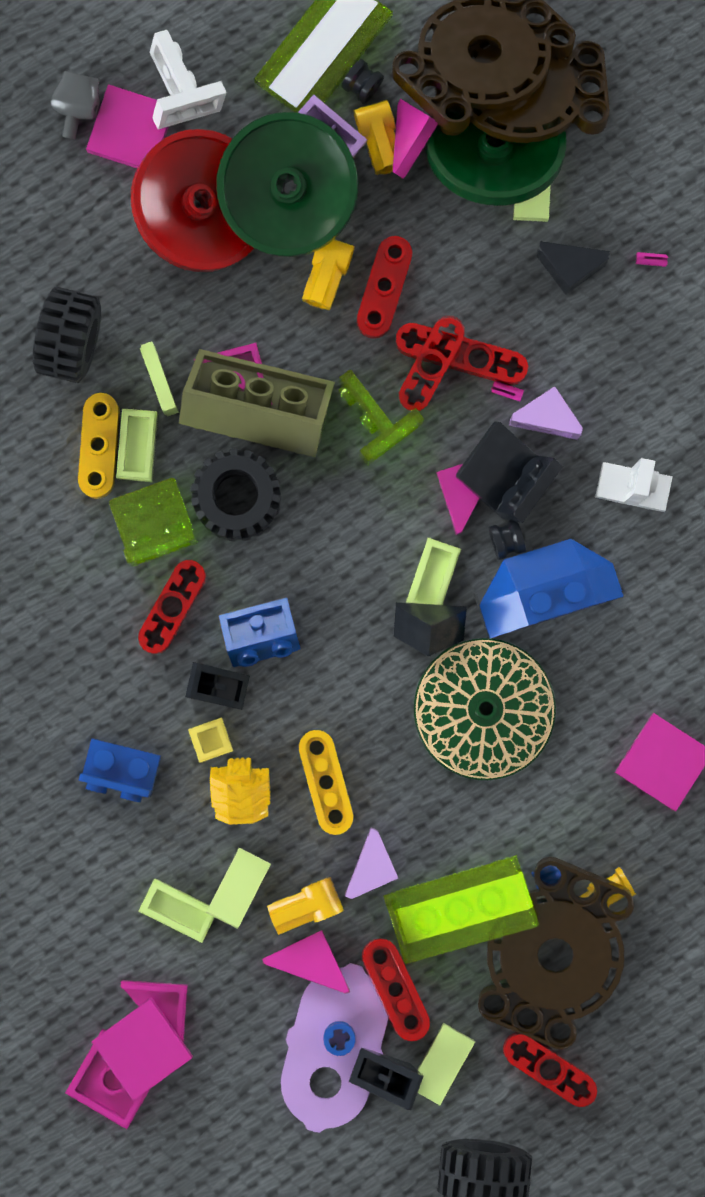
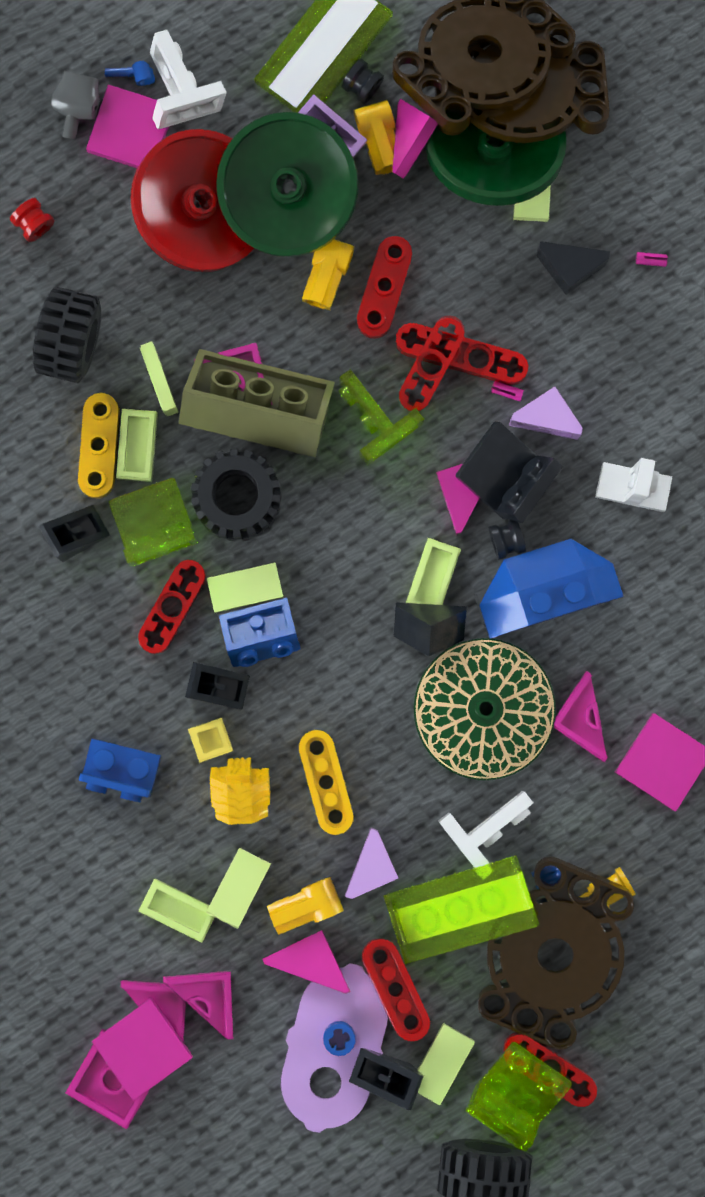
none -> red wheel [10,198,55,242]
none -> black slope [39,505,110,562]
none -> blue hand [105,61,155,86]
none -> dark pink tile [163,971,233,1040]
none -> yellowish green tile [207,563,284,613]
none -> white bracket [438,791,533,879]
none -> clear neon green bracket [465,1042,572,1152]
none -> dark pink tile [553,671,608,762]

